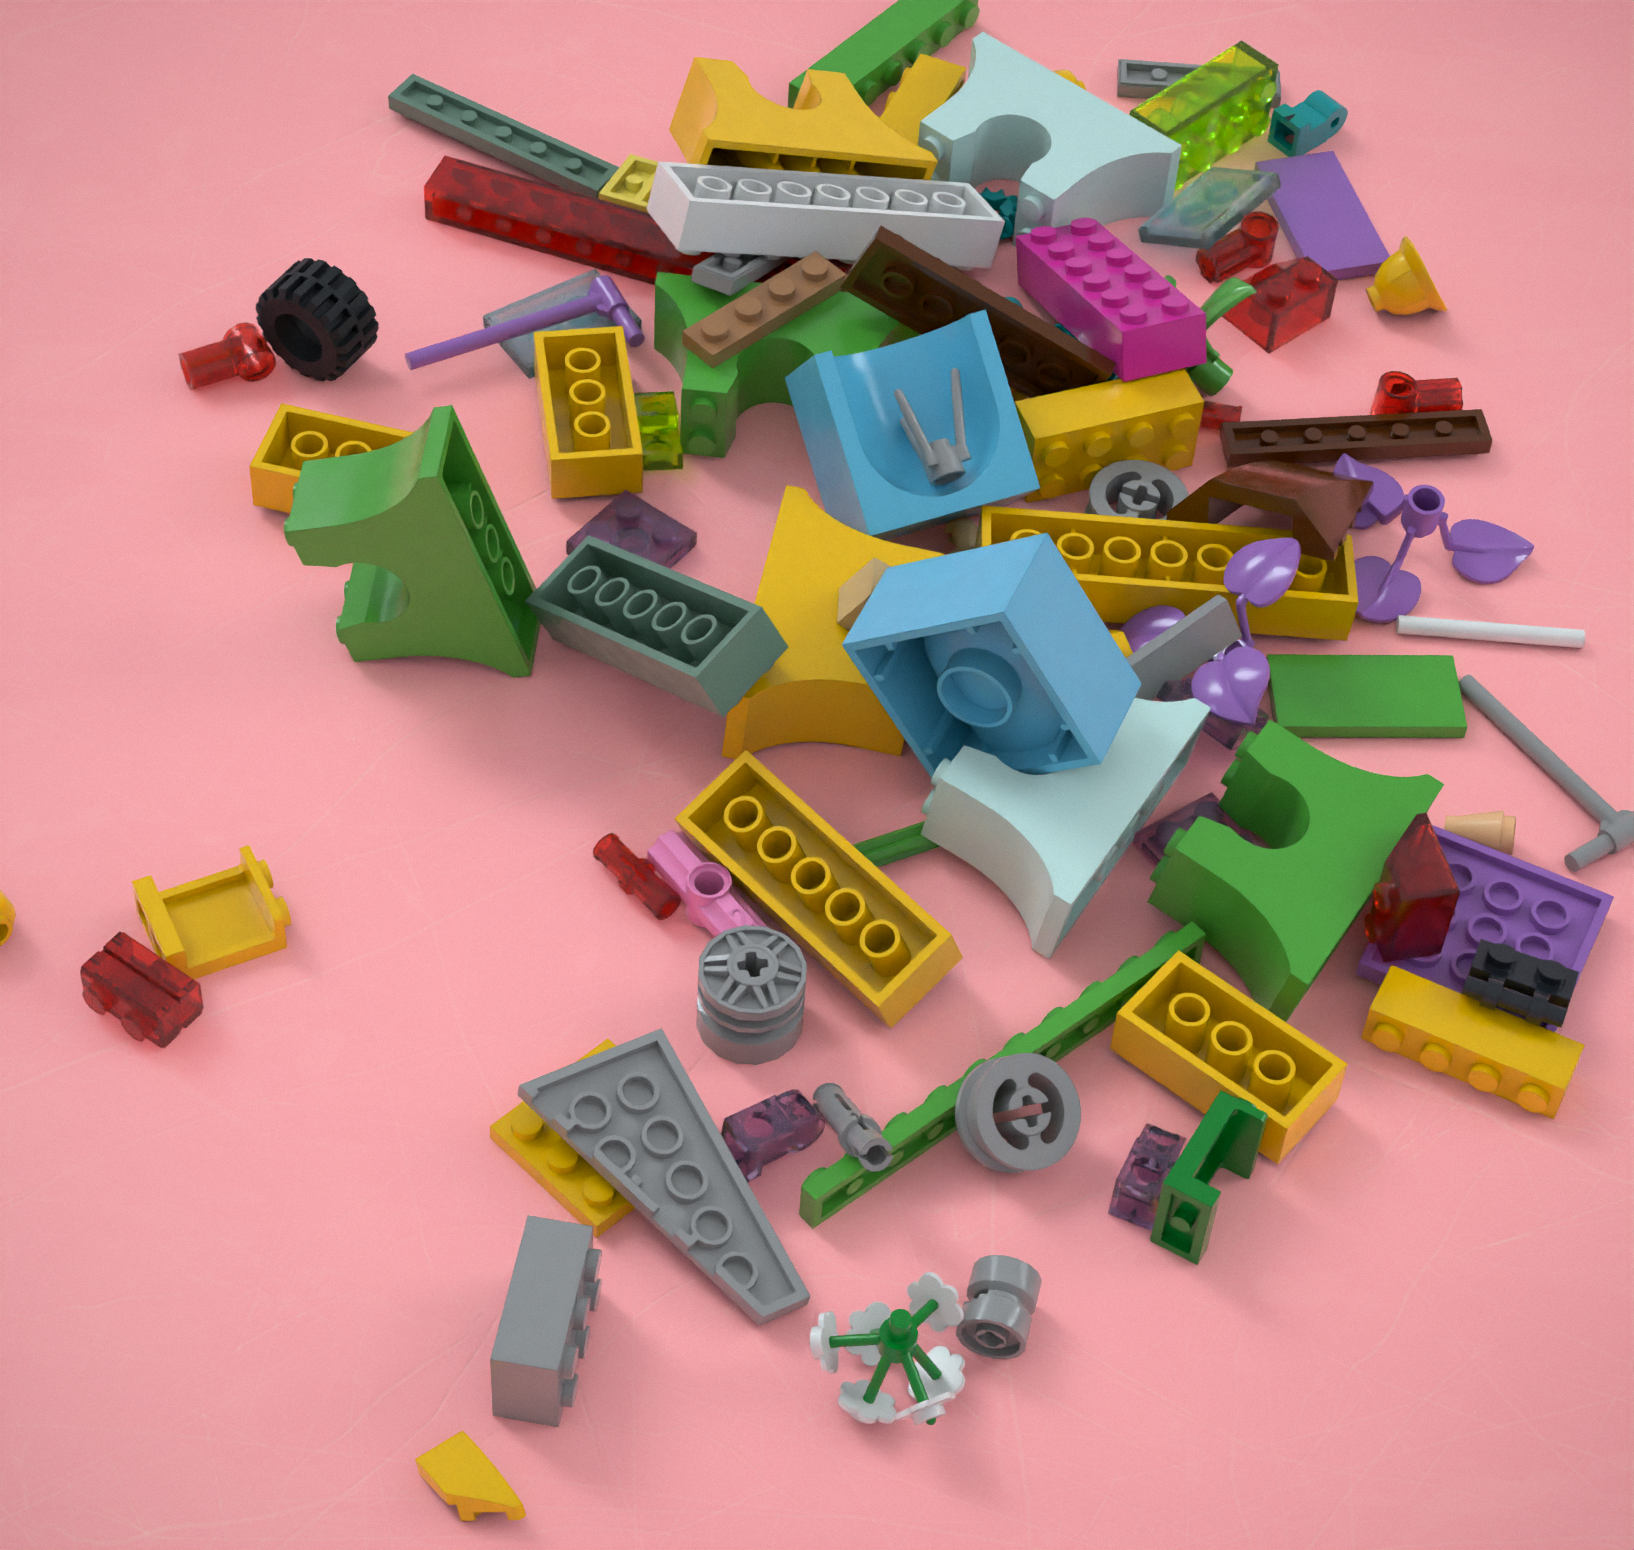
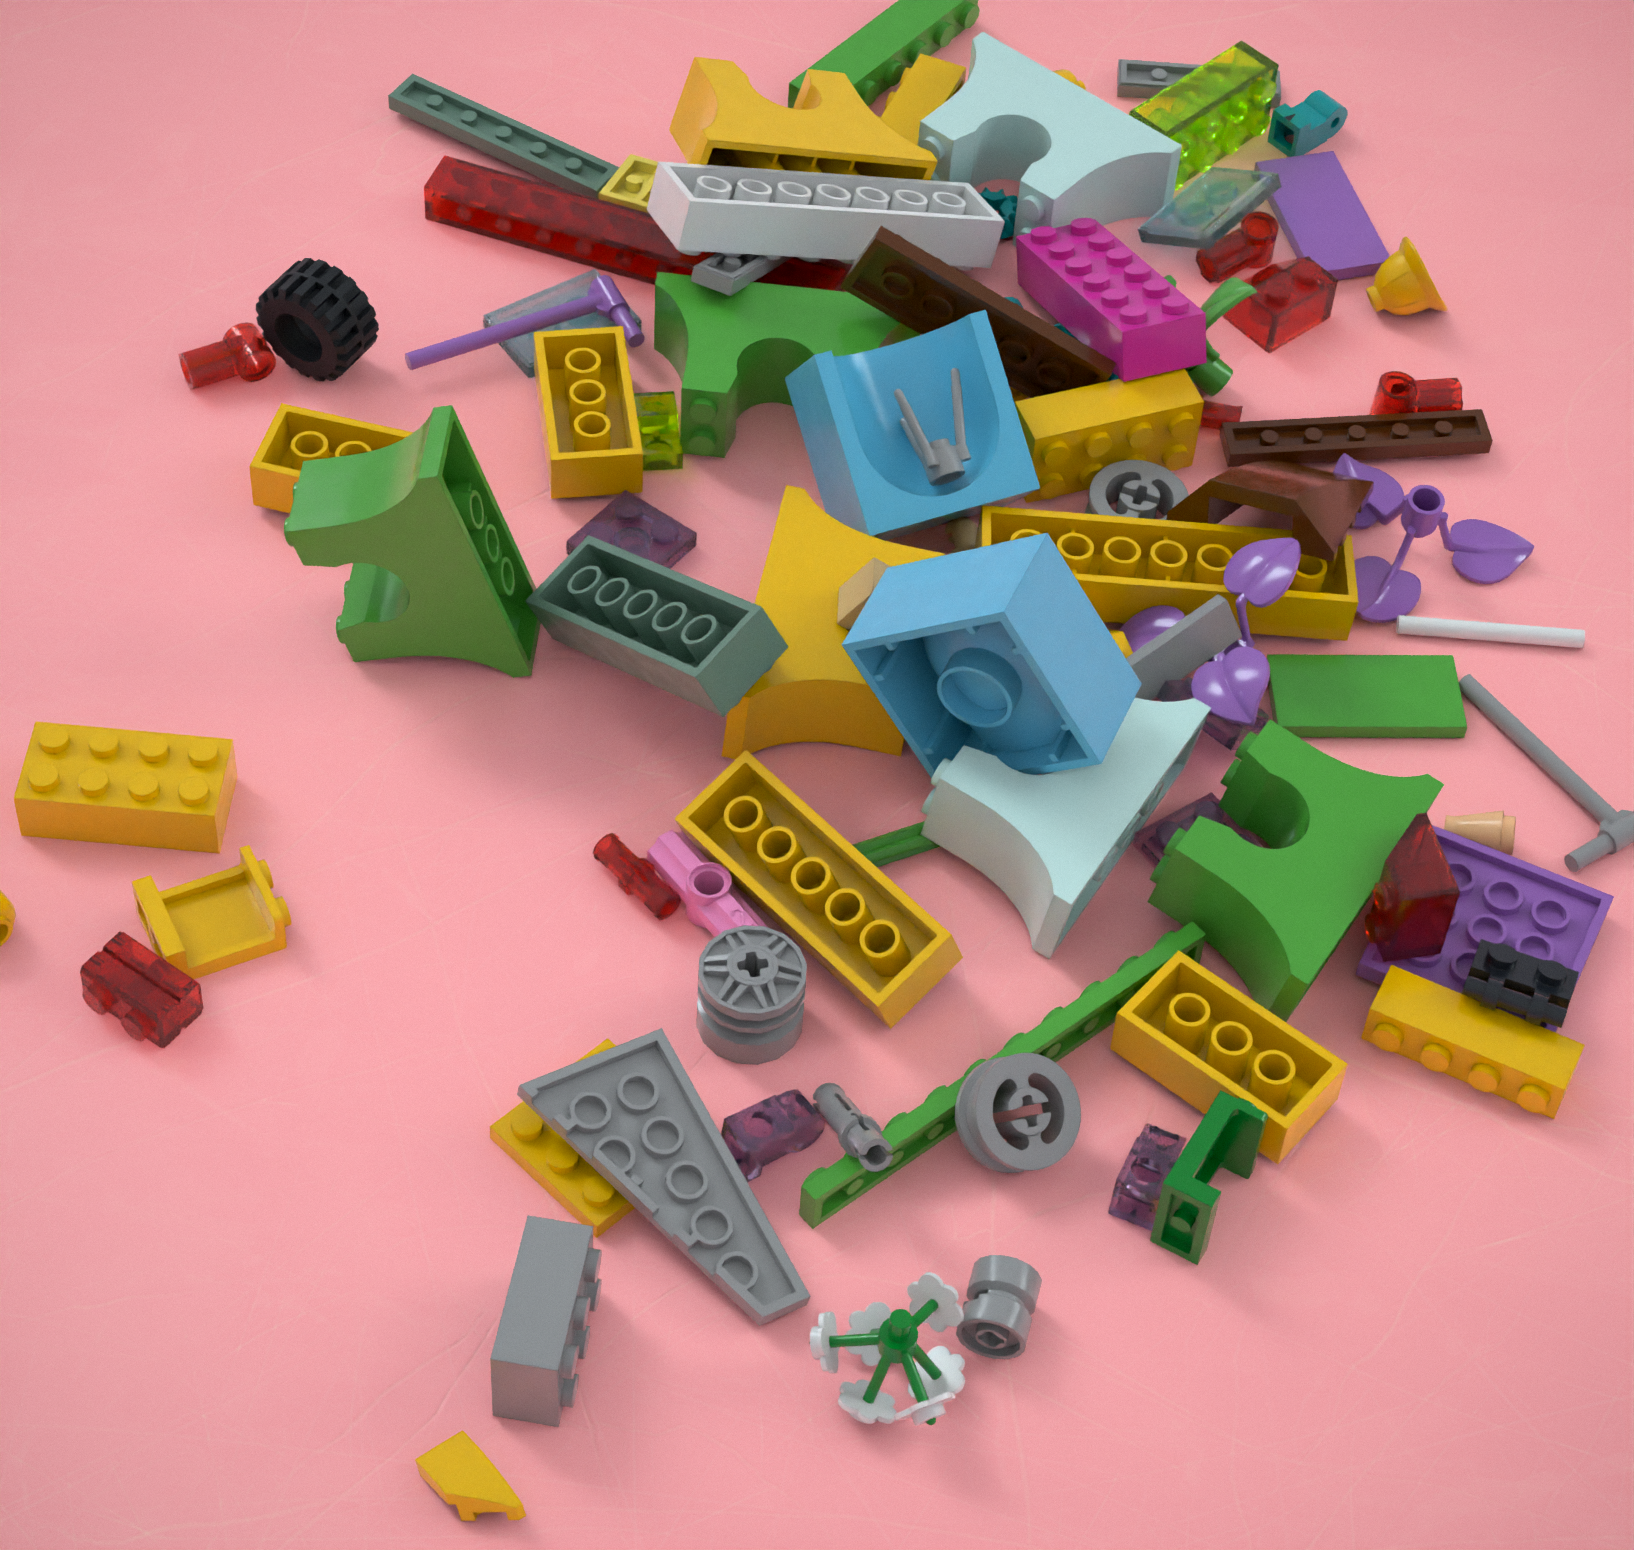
medium nougat plate [682,251,846,369] -> none
none -> yellow brick [14,721,238,854]

